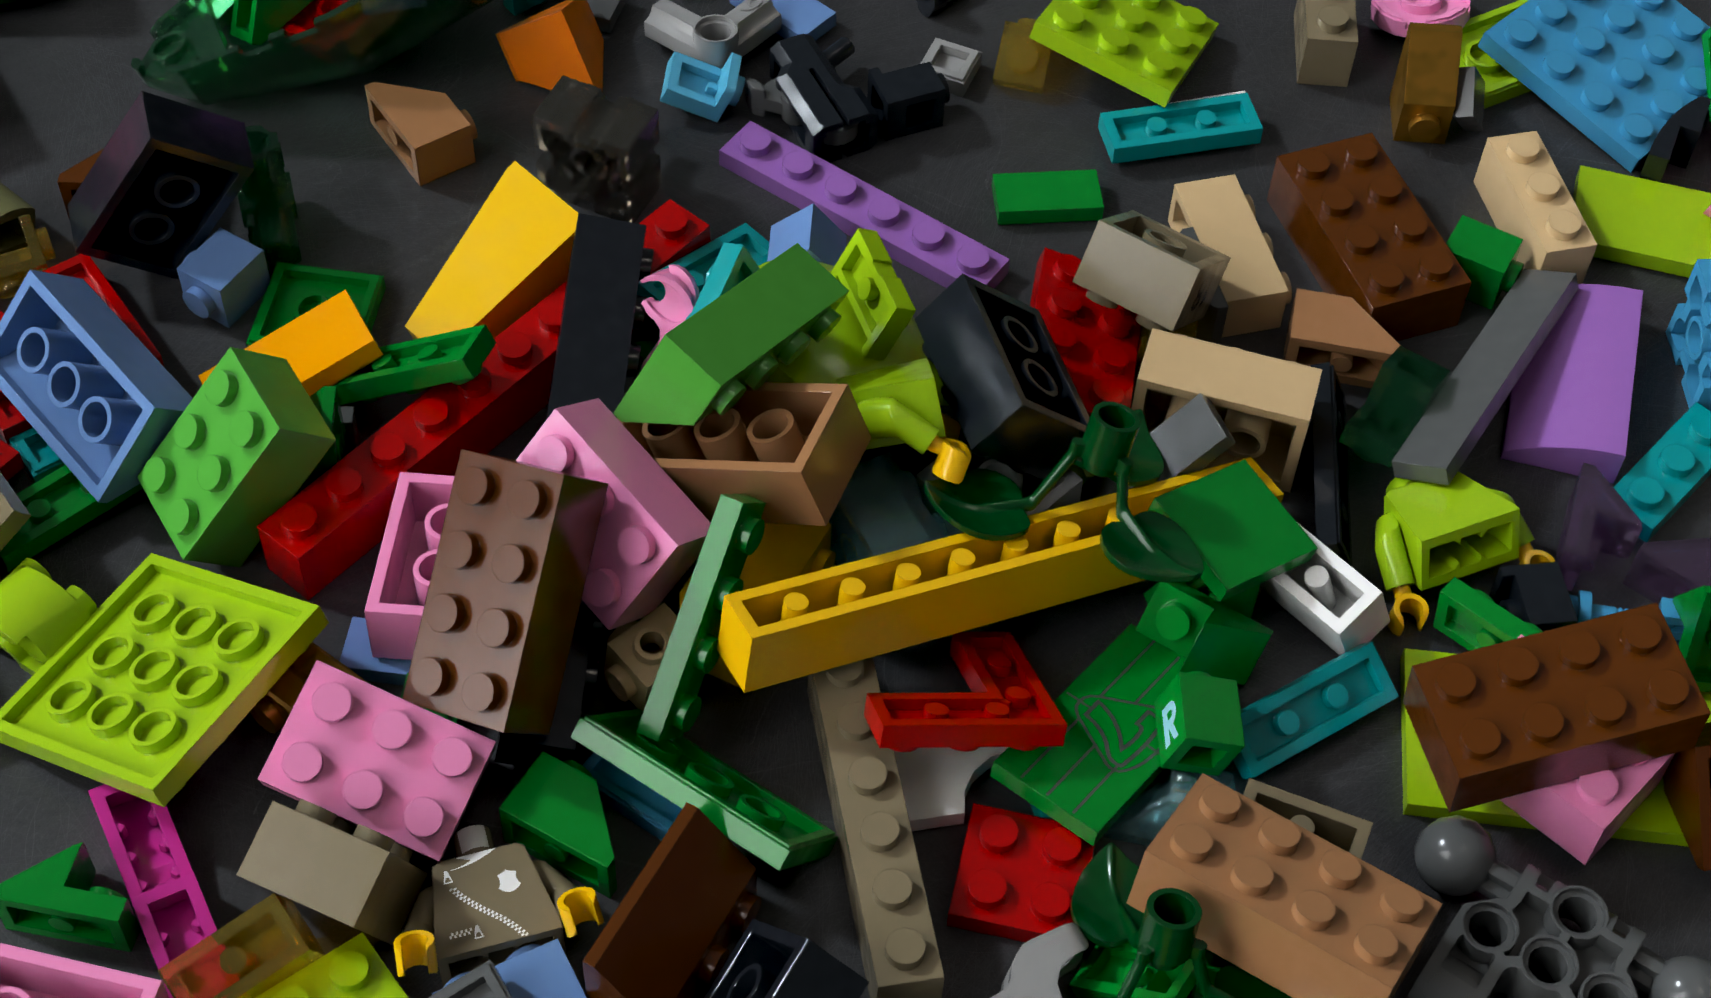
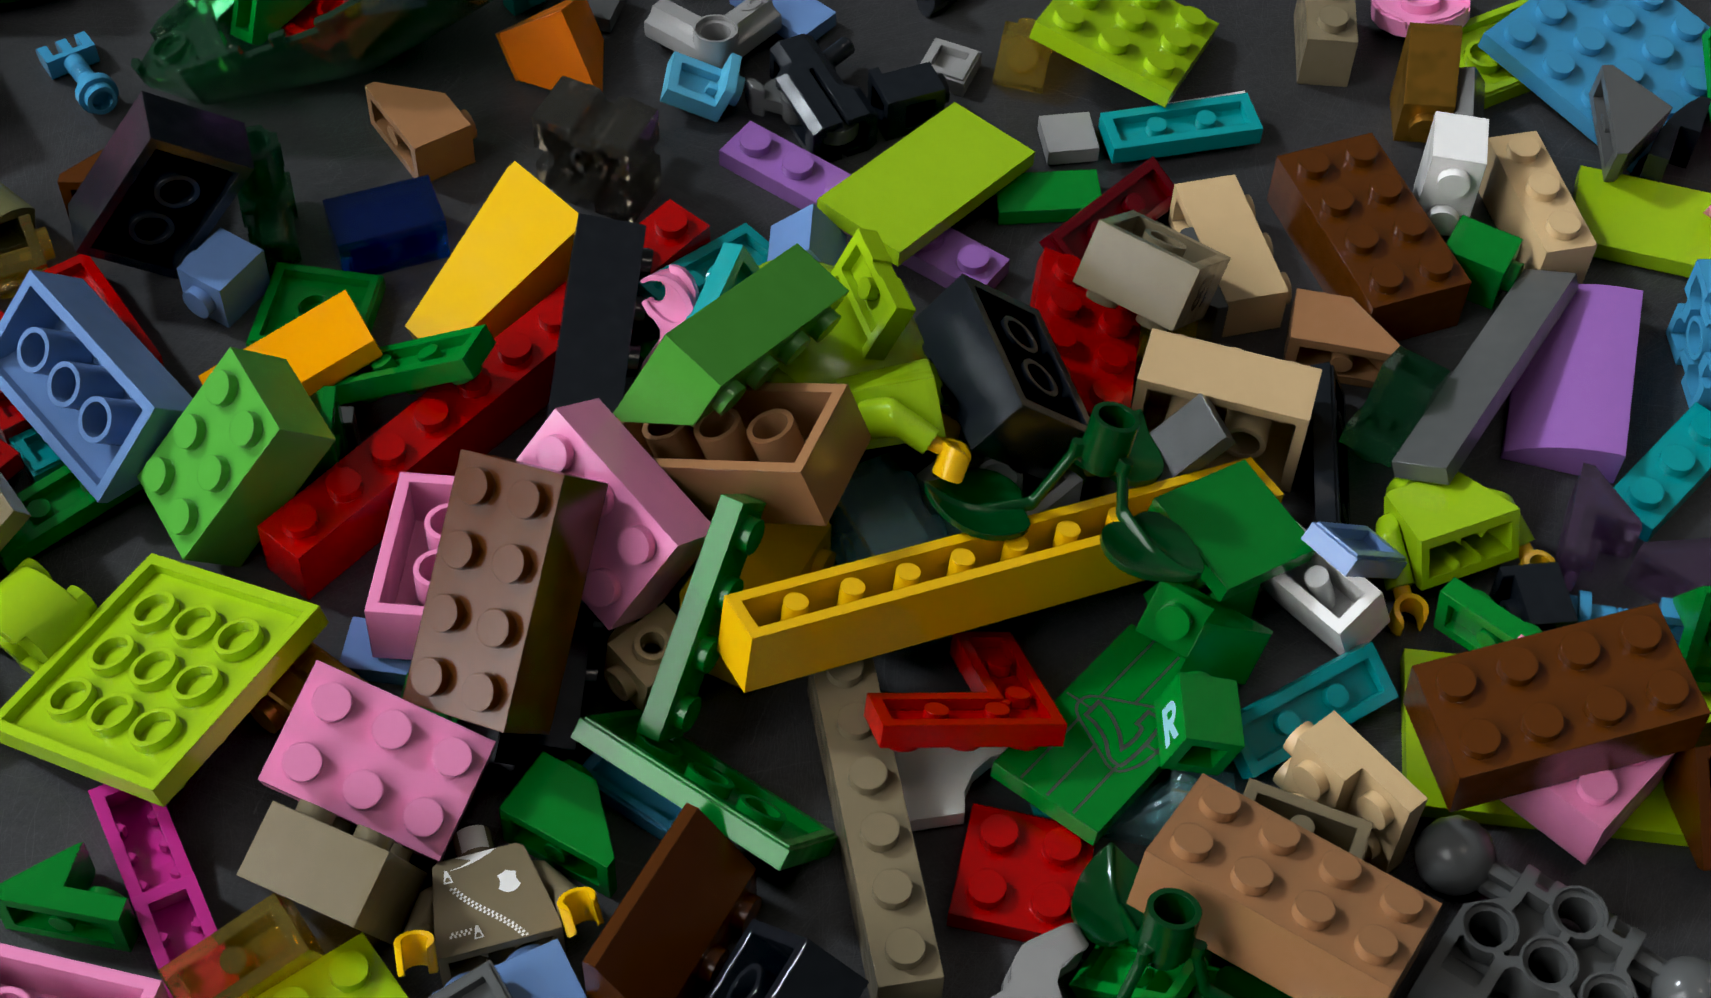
none -> dark azure hinge [36,31,119,115]
none -> clear blue brick [322,175,451,275]
none -> lime tile [817,102,1035,267]
none -> light grey tile [1037,112,1100,165]
none -> dark red tile [1039,156,1174,260]
none -> tan plate [1273,710,1428,874]
none -> medium blue tile [1301,521,1408,579]
none -> white brick [1413,111,1489,236]
none -> dark grey slope [1589,65,1673,182]

